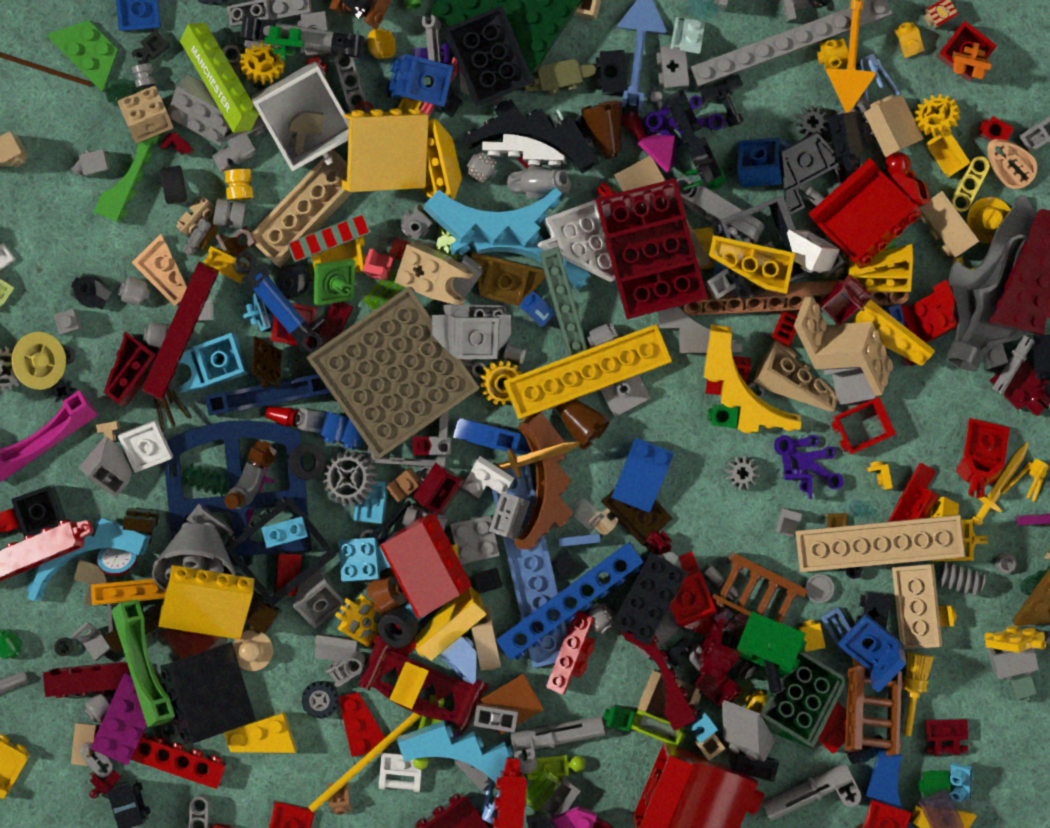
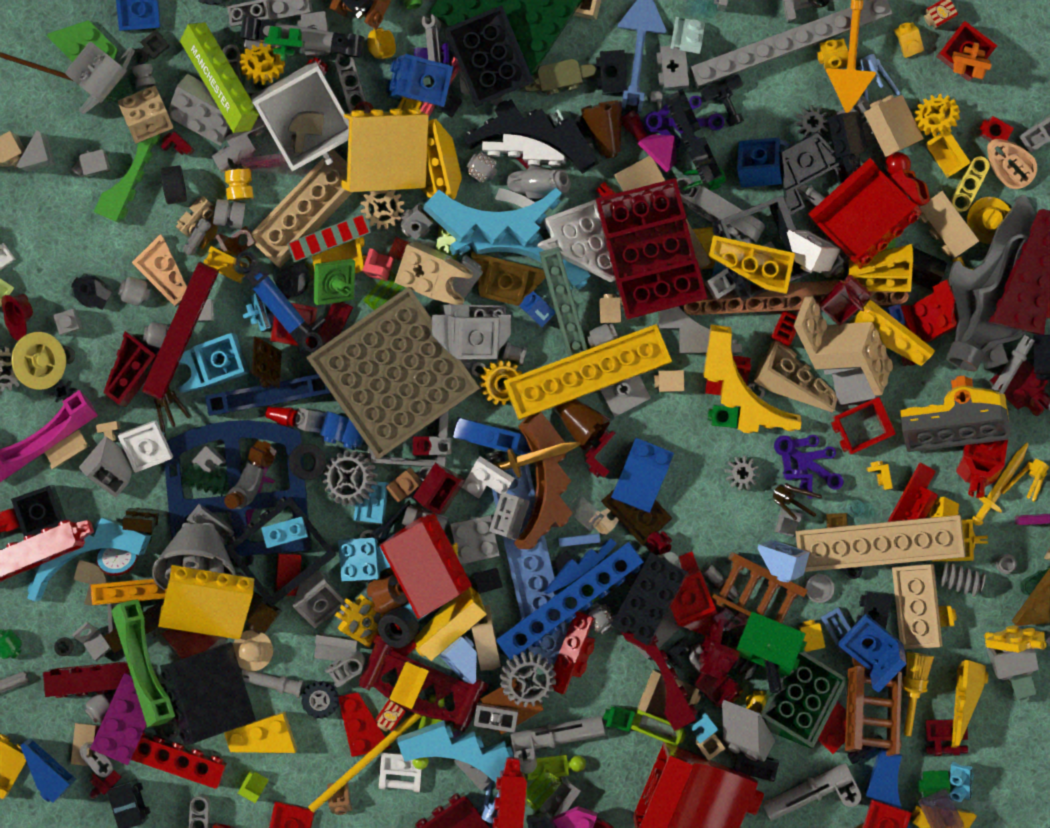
none -> dark red piece [1,294,33,341]
none -> light grey slope [16,130,55,172]
none -> blue slope [21,738,76,803]
none -> tan panel [44,430,90,469]
none -> light grey piece [65,42,135,114]
none -> light grey hinge [192,446,226,472]
none -> lime panel [237,769,269,803]
none -> clear pink tile [241,154,287,170]
none -> light grey pin [242,669,304,698]
none -> tan gear [360,190,405,230]
none -> brick [375,700,406,732]
none -> pearl dark grey bush [486,451,505,463]
none -> white sticker [495,188,535,208]
none -> light grey gear [500,651,556,707]
none -> blue slope [543,538,617,594]
none -> dark red bracket [584,430,616,478]
none -> tan brick [599,294,621,324]
none -> tan brick [654,370,684,392]
none -> light blue slope [757,540,810,582]
none -> dark brown plant [773,483,822,520]
none -> dark grey piece [901,375,1011,452]
none -> black panel [912,247,947,291]
none -> yellow wedge [952,660,989,748]

